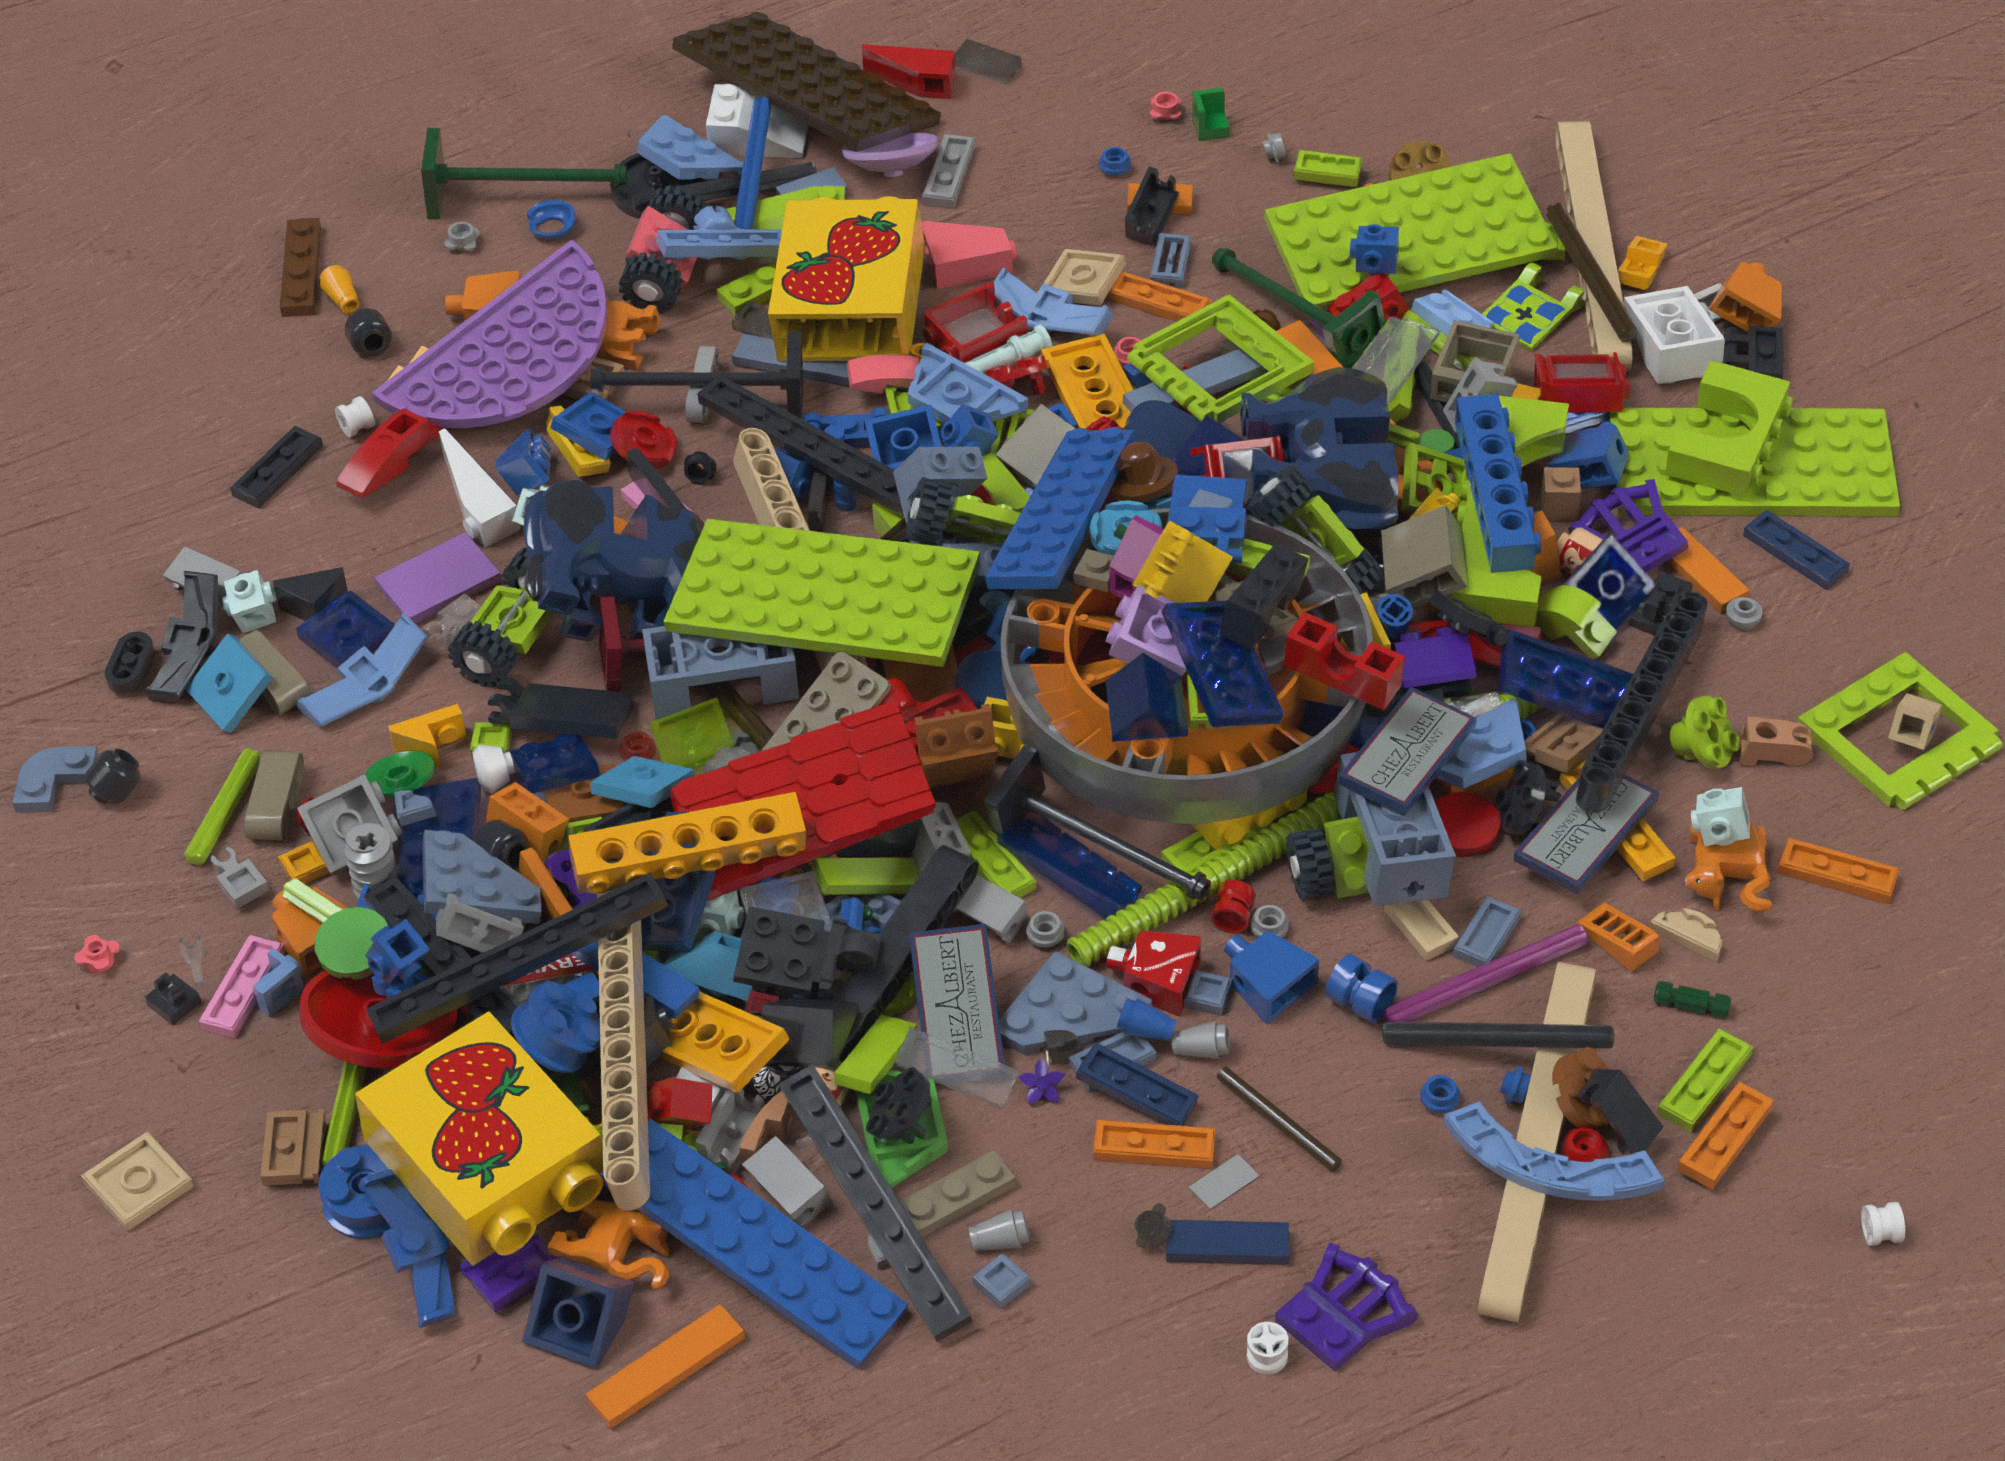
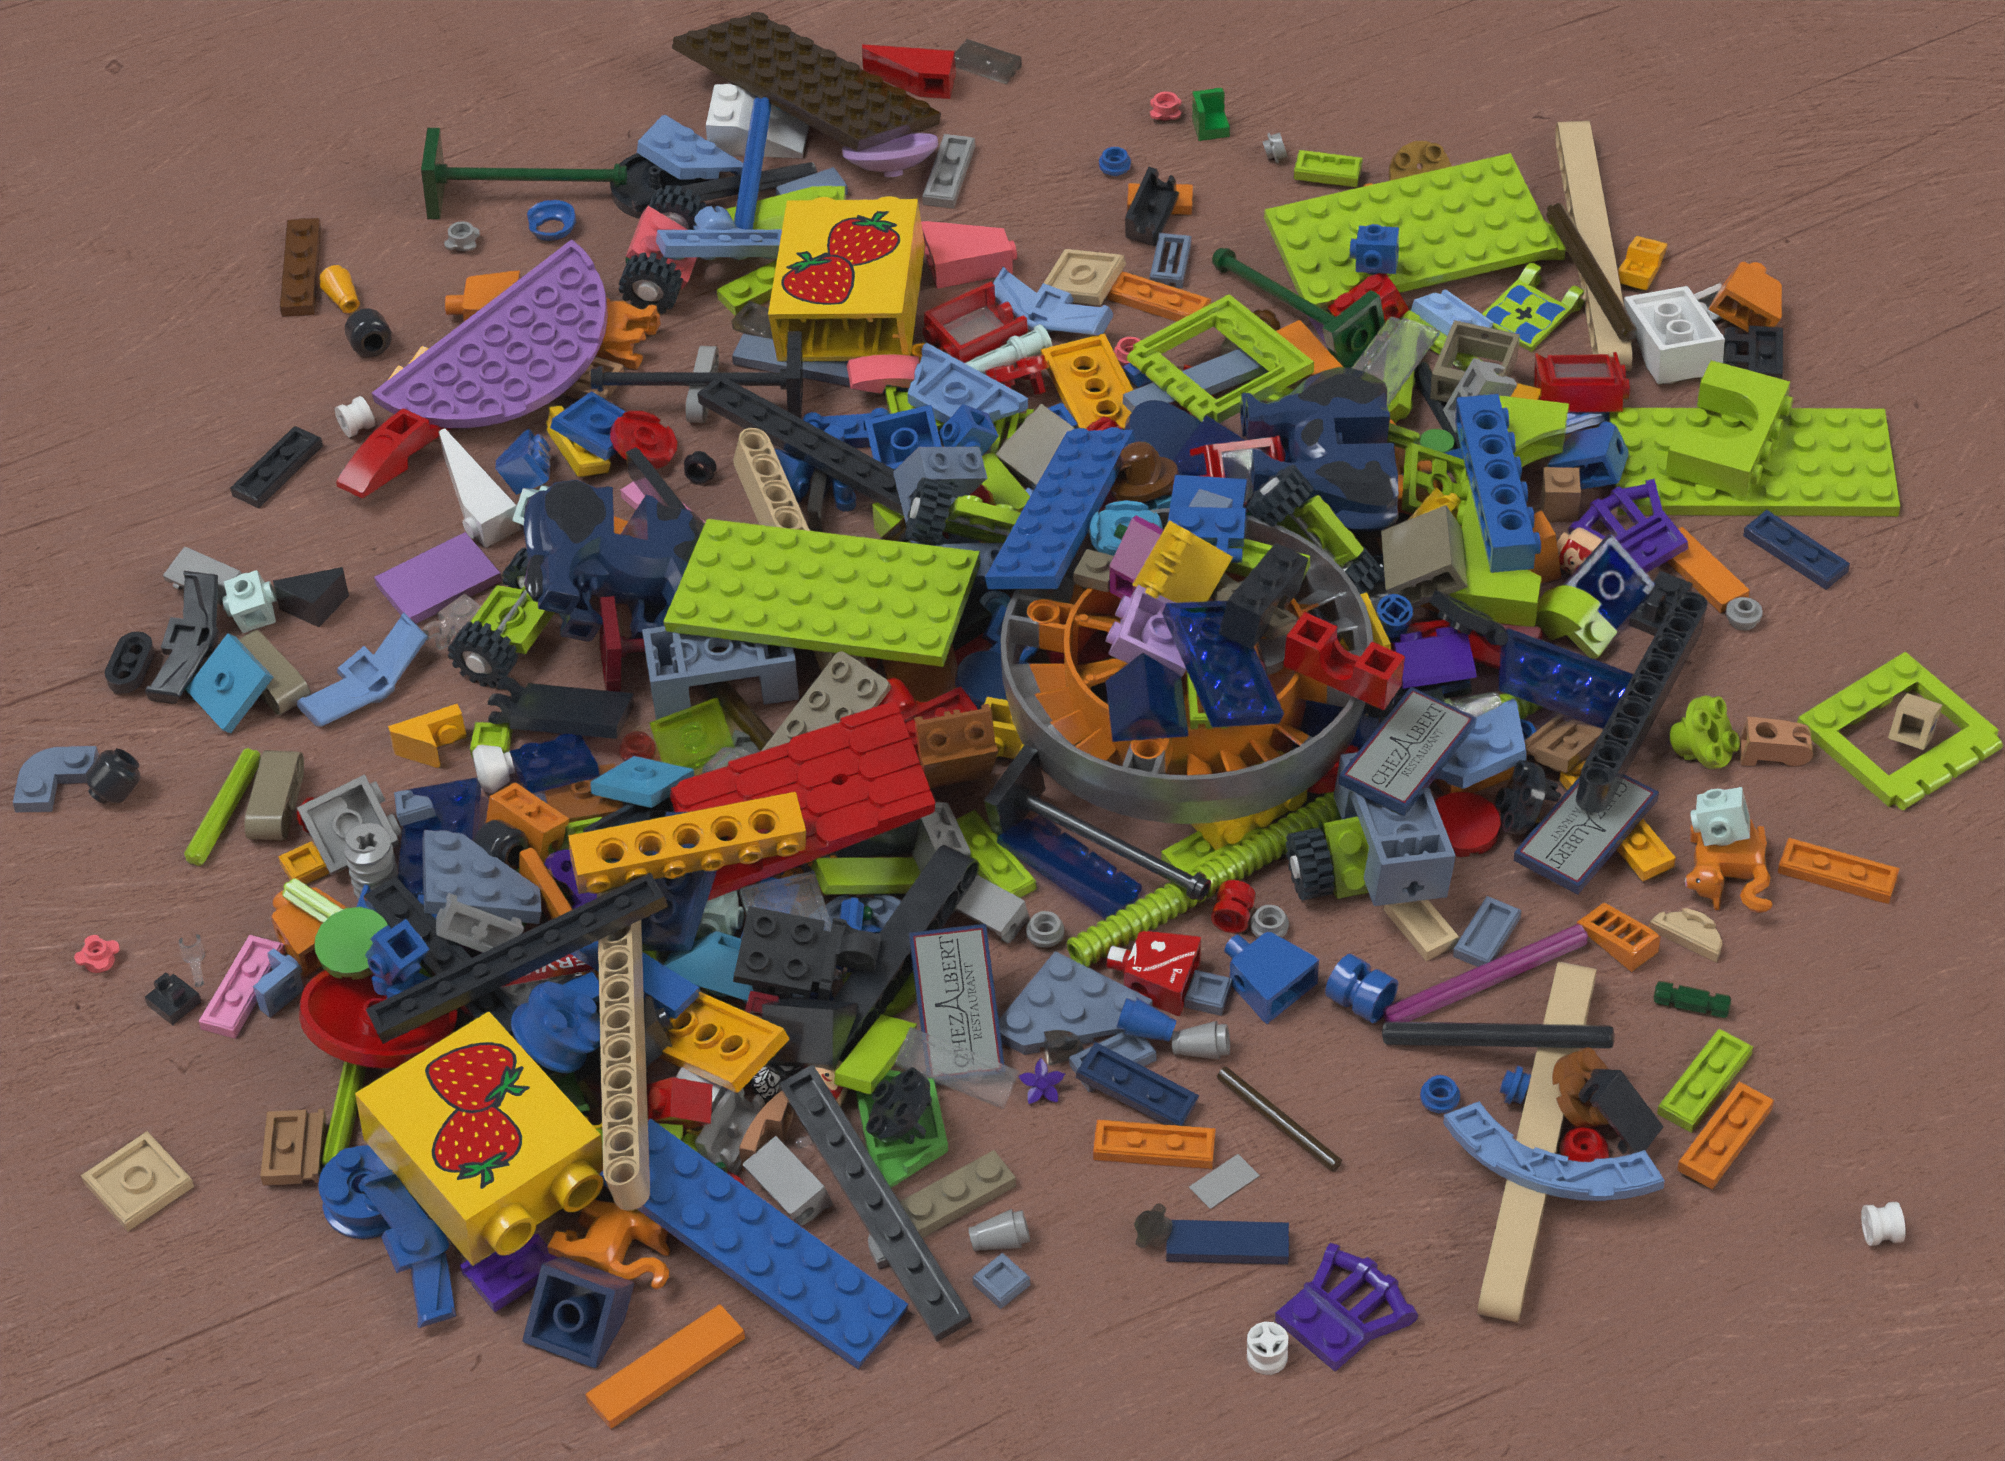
light grey plate [211,847,269,909] -> none
clear blue plate [296,590,395,668] -> none
green dish [364,751,435,797] -> none

